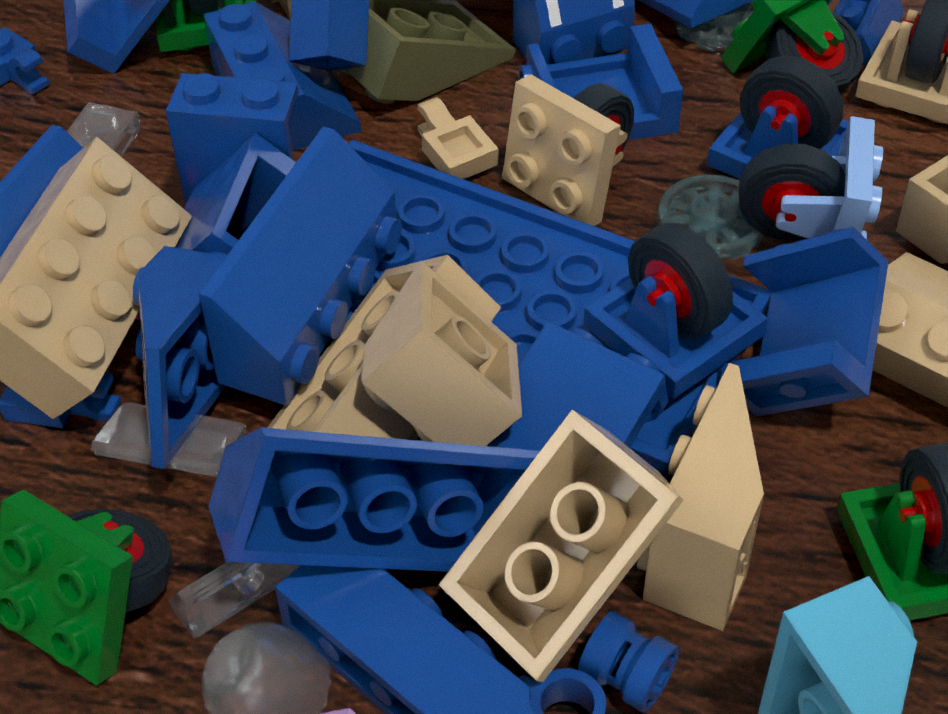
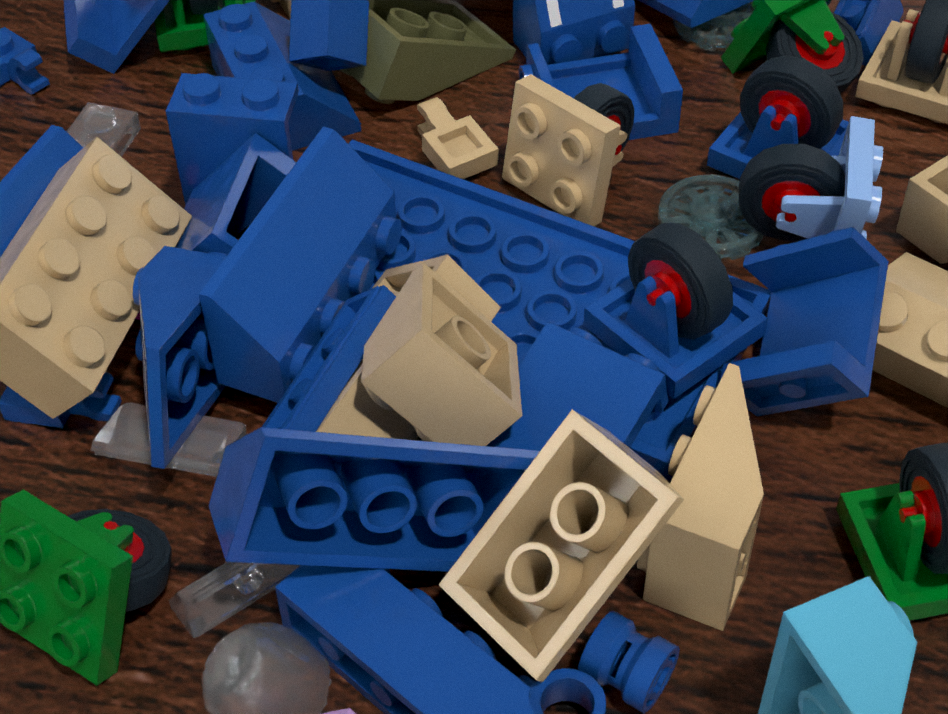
none -> blue tile [262,285,396,432]

